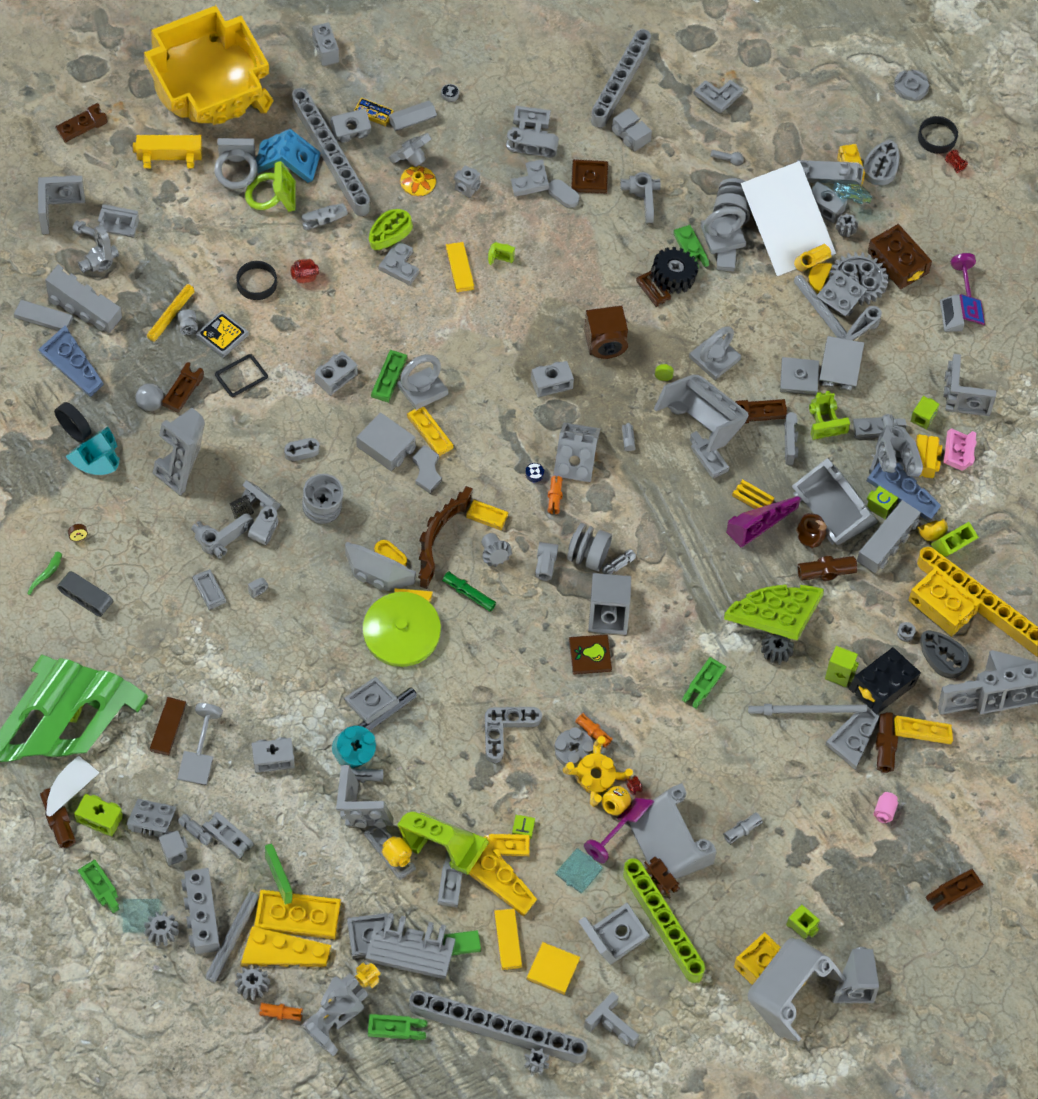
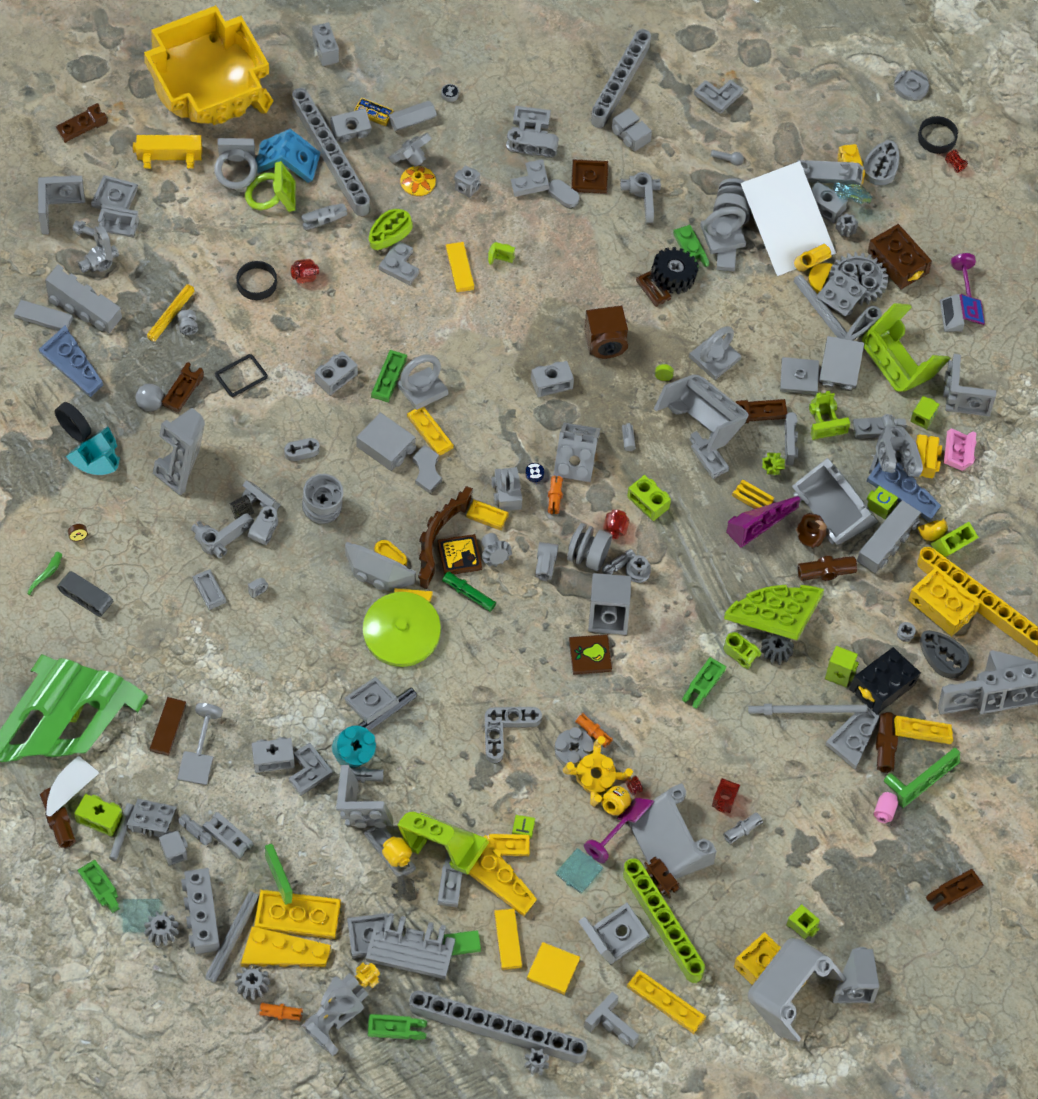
tile [196,311,249,358] -> none
none -> light grey tile [91,175,138,209]
none -> light grey bar [109,803,134,861]
none -> light grey plate [289,743,333,796]
none -> clear smoke tile [391,875,416,901]
none -> tile [438,534,482,576]
none -> light grey brick [491,467,522,511]
none -> clear red head [603,510,630,539]
none -> light grey piece [626,555,651,583]
none -> lime brick [627,475,671,522]
none -> yellow tile [627,970,706,1034]
none -> clear red brick [712,778,740,813]
none -> lime piece [723,632,761,669]
none -> lime gear [762,452,785,475]
none -> lime windscreen [862,303,951,392]
none -> bright green piece [884,748,960,808]

